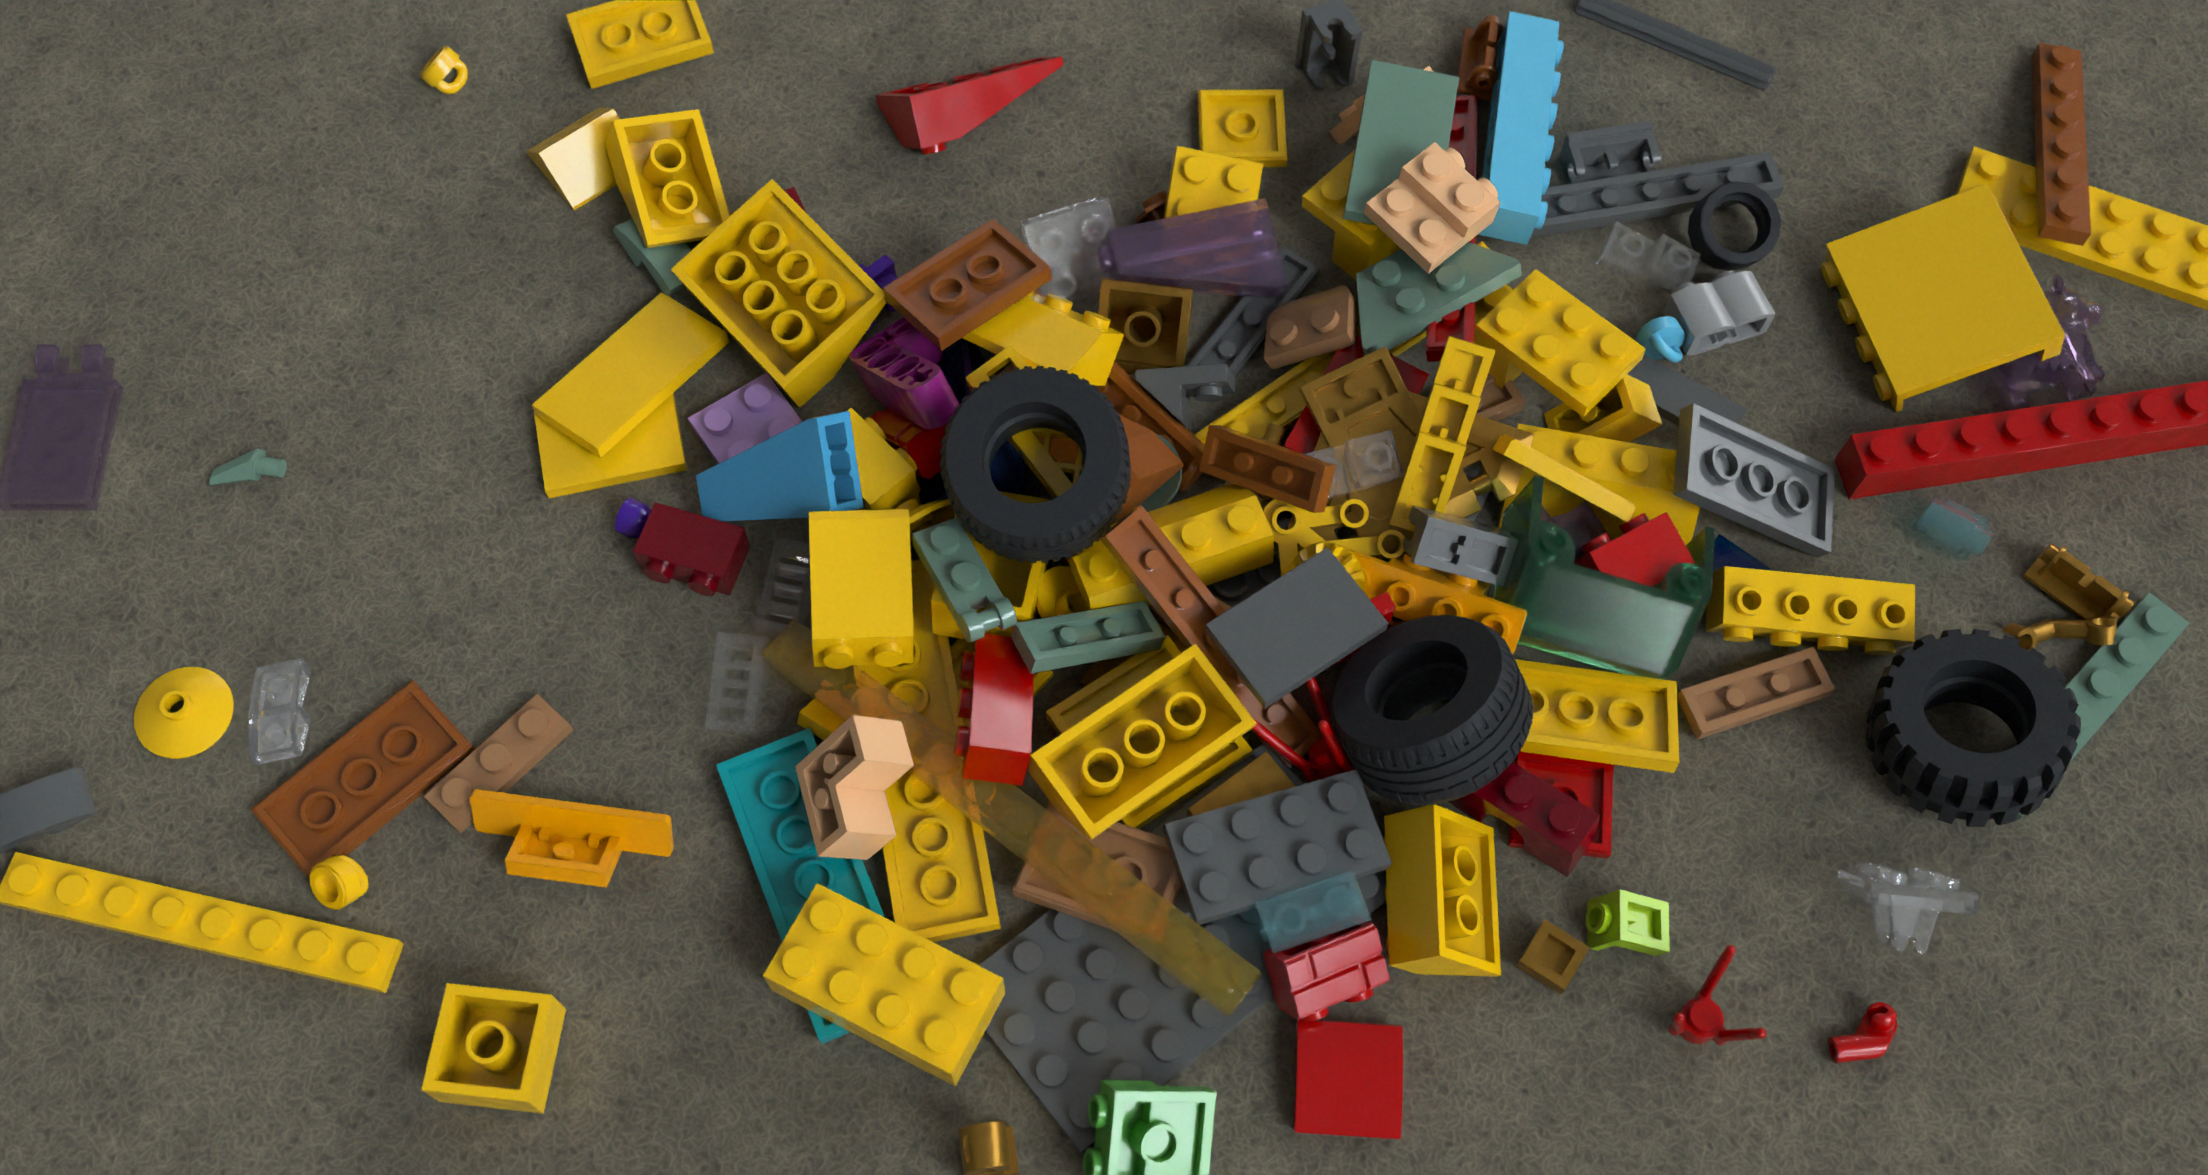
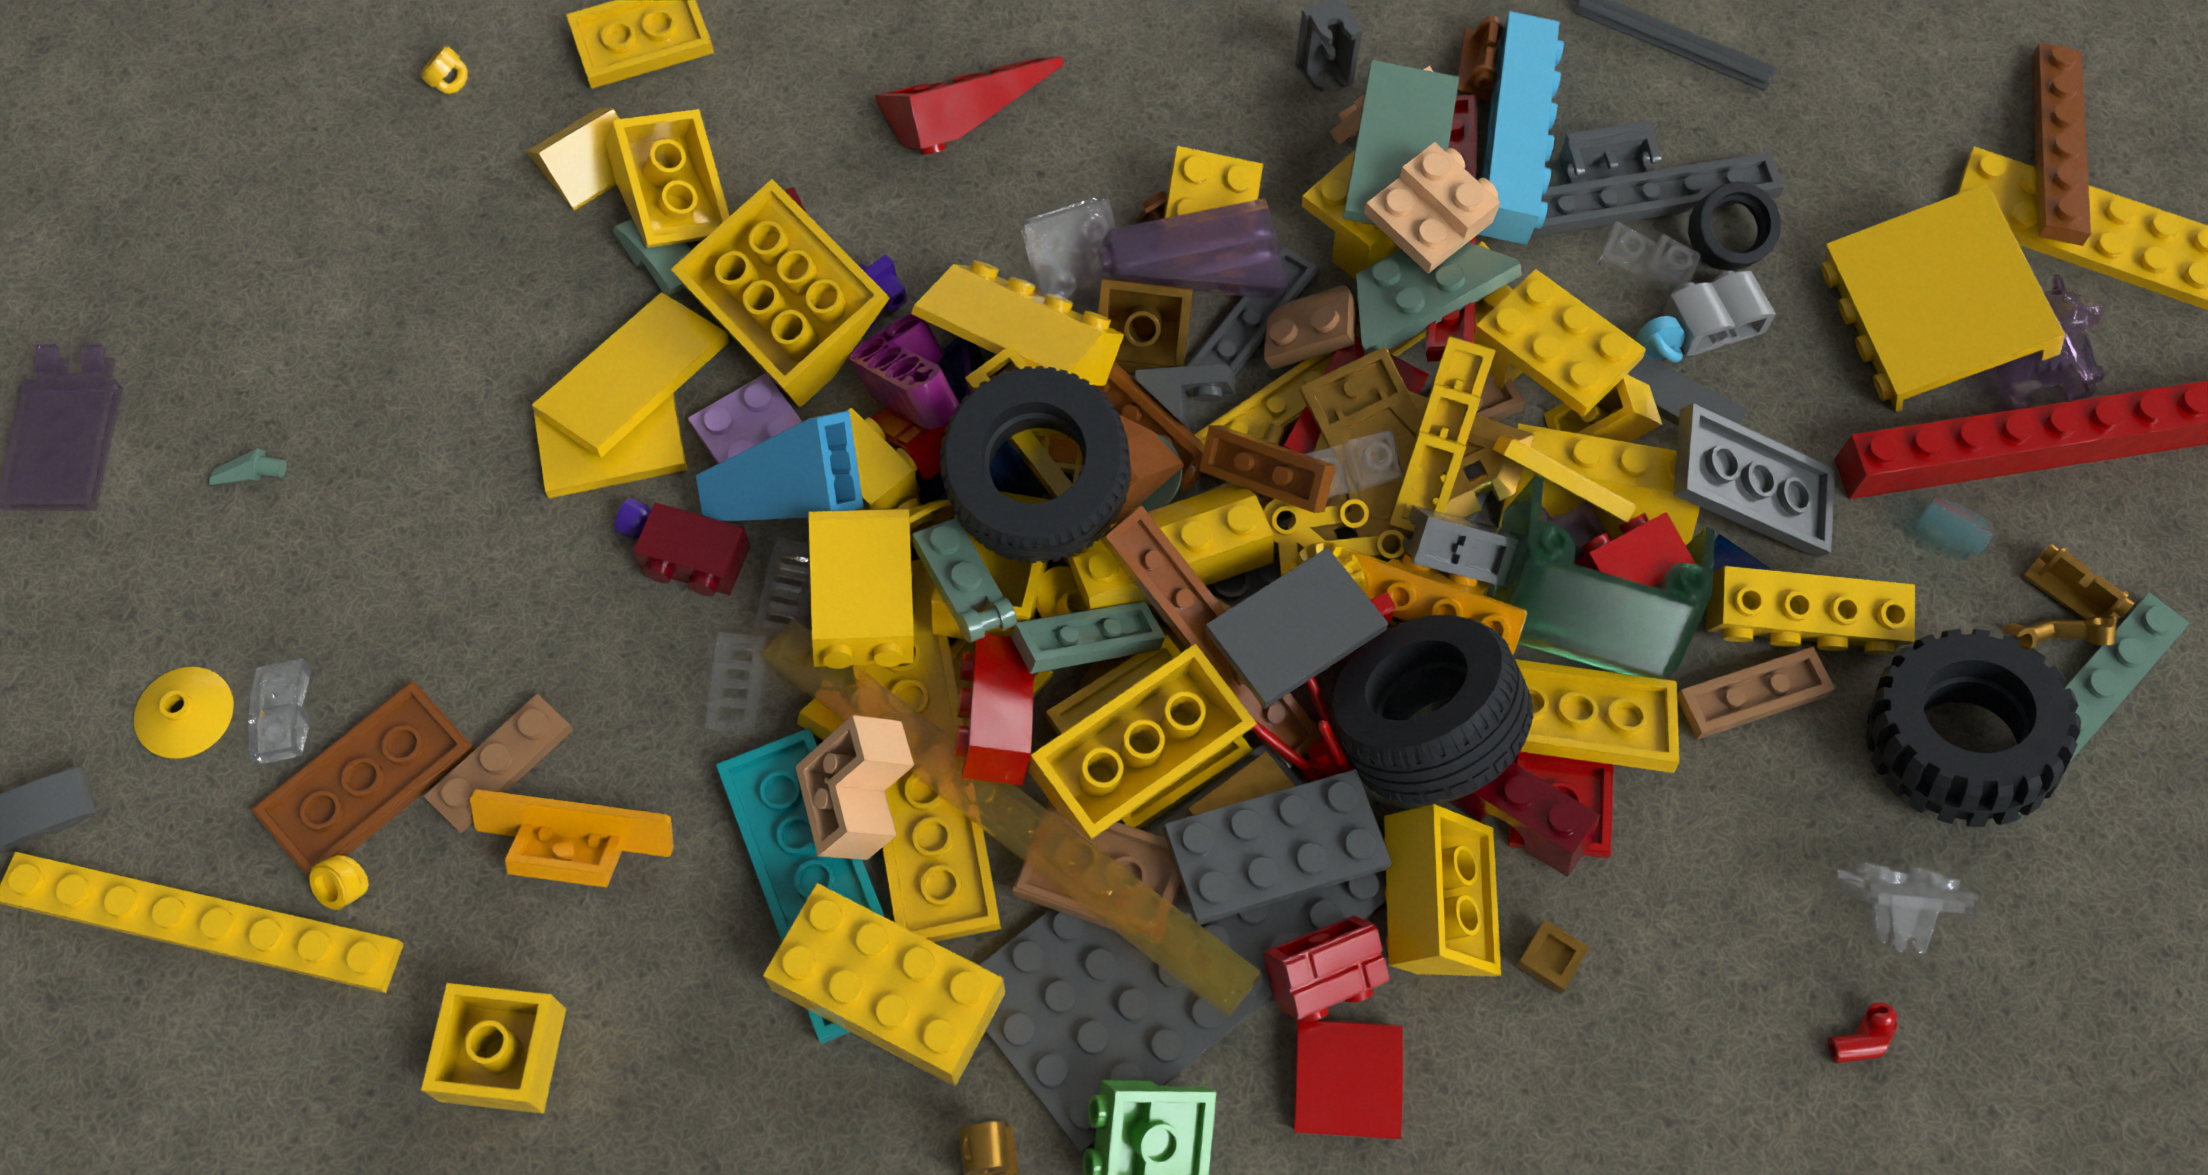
dark orange plate [883,218,1052,351] -> none
yellow tile [1197,89,1287,167] -> none
clear light blue hinge [1255,870,1371,954] -> none
lime bracket [1585,889,1670,956] -> none
red plant [1668,945,1766,1045] -> none

